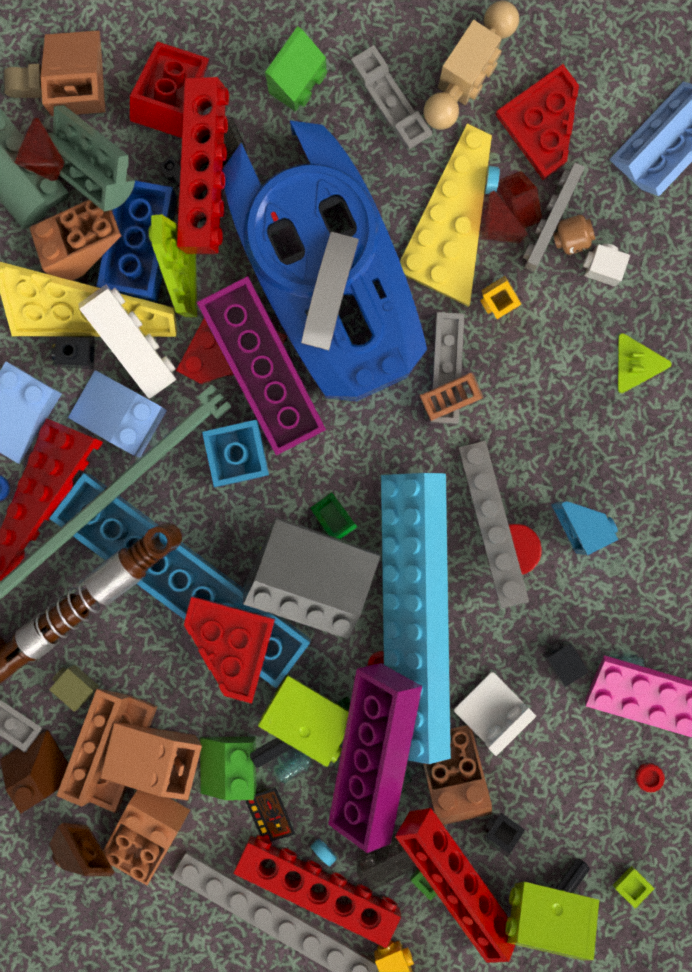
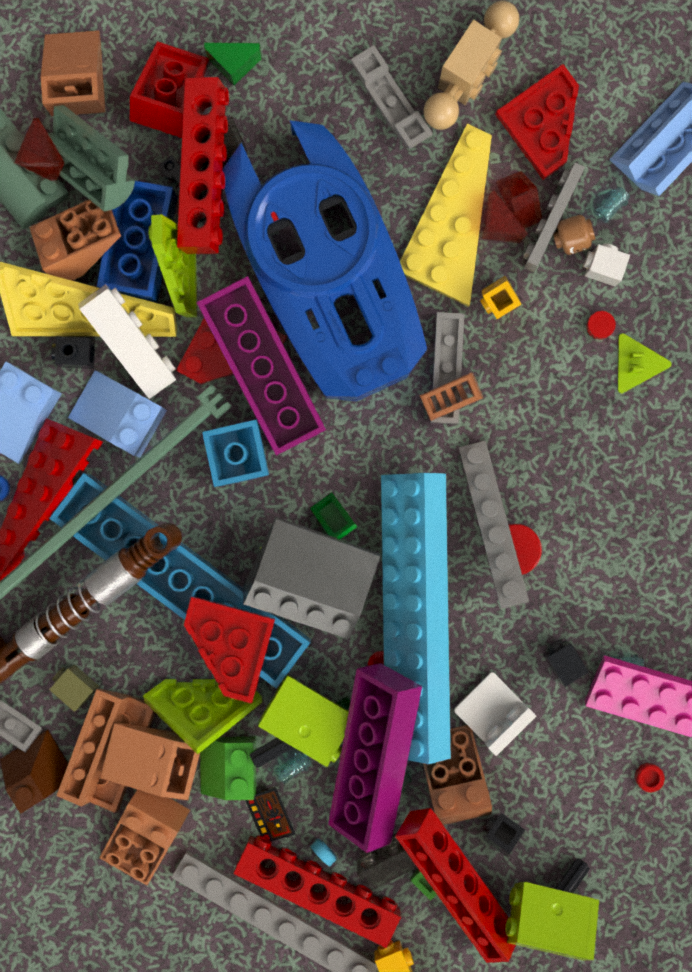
dark tan leg [4,64,42,98] -> none
reddish brown slope [49,823,115,876] -> none
bright green slope [265,26,328,112] -> none
light grey slope [301,232,359,351] -> none
medium azure tile [484,166,500,195] -> none
dark azure slope [551,501,618,555] -> none
lime plate [613,866,655,909] -> none
none -> lime plate [143,679,262,754]
none -> green slope [204,43,262,85]
none -> red tile [586,311,616,340]
none -> clear light blue pin [595,187,630,223]

